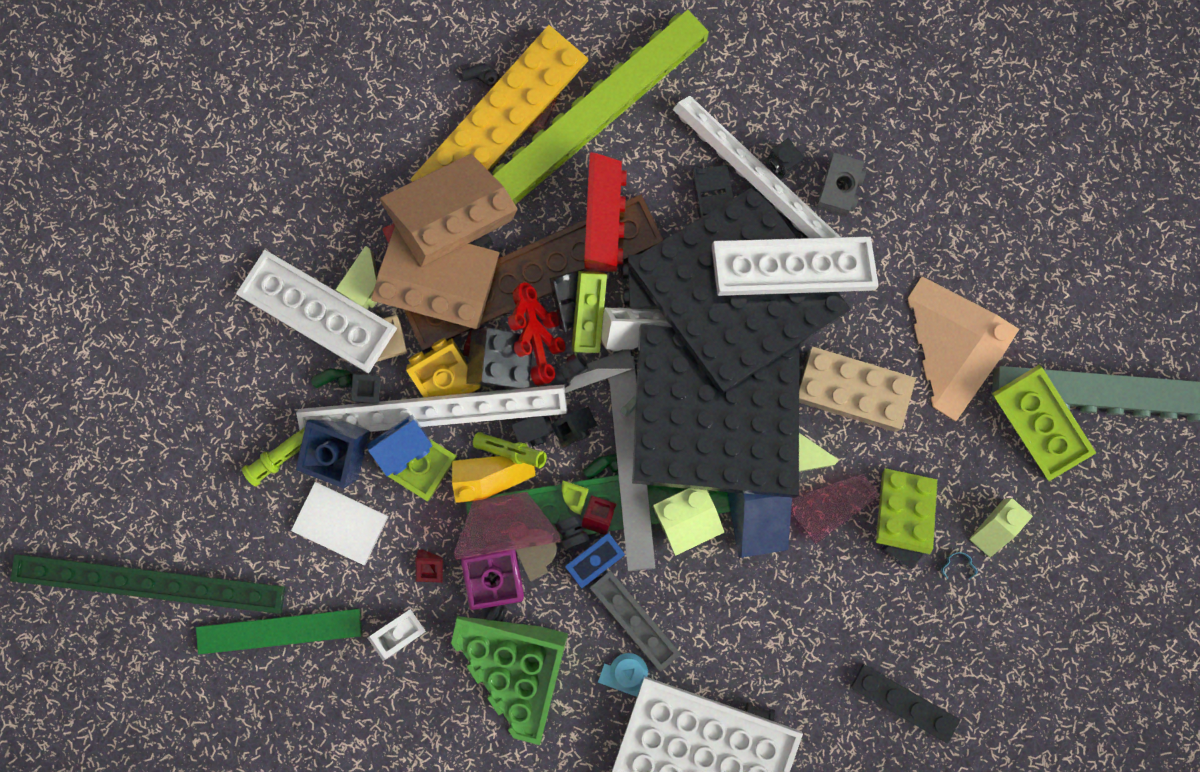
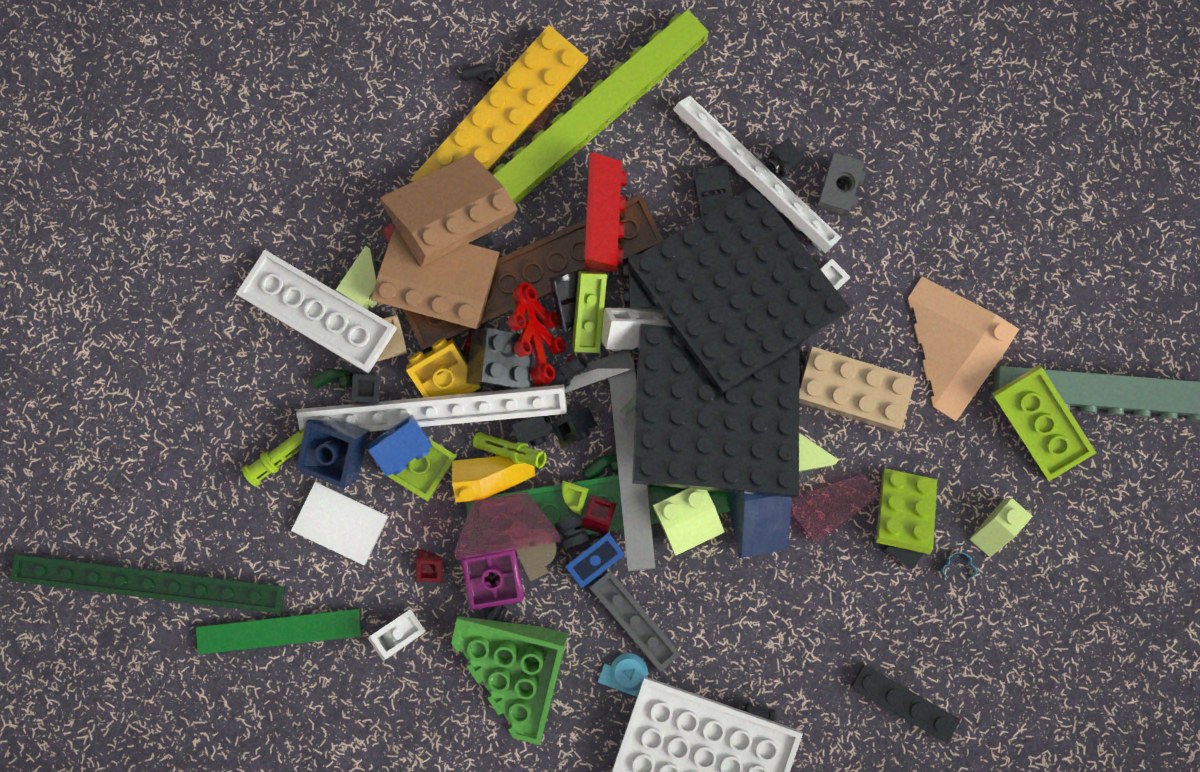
white plate [712,237,878,296] -> none

